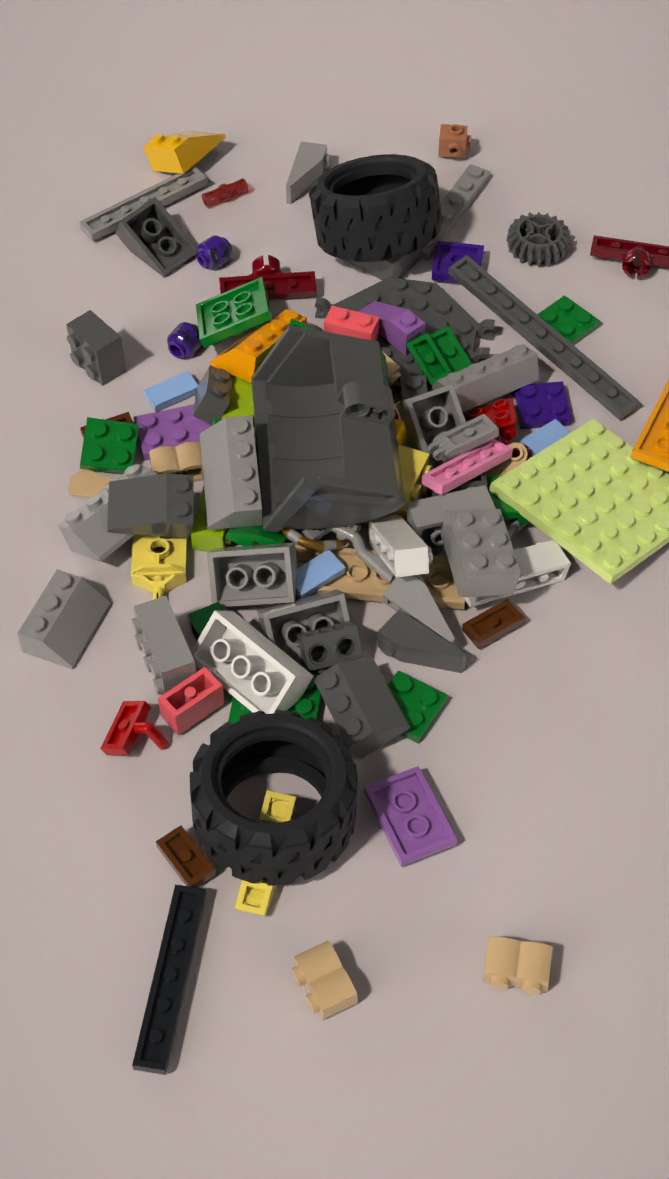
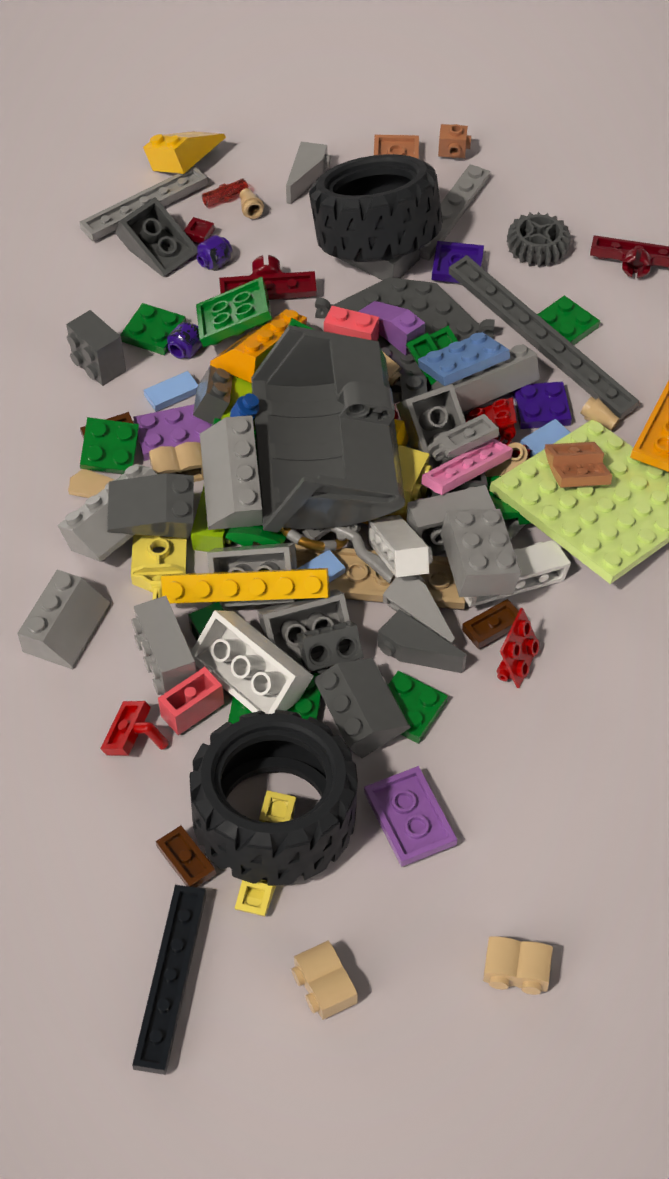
none -> green plate [120,303,186,356]
none -> yellow plate [161,568,330,604]
none -> dark red plate [184,217,215,243]
none -> blue arm [230,393,259,420]
none -> tan cone [240,188,264,219]
none -> nougat plate [374,134,419,159]
none -> medium blue plate [418,332,510,386]
none -> red hinge [497,608,539,688]
none -> nougat slope [545,442,612,488]
none -> tan cone [580,397,620,431]

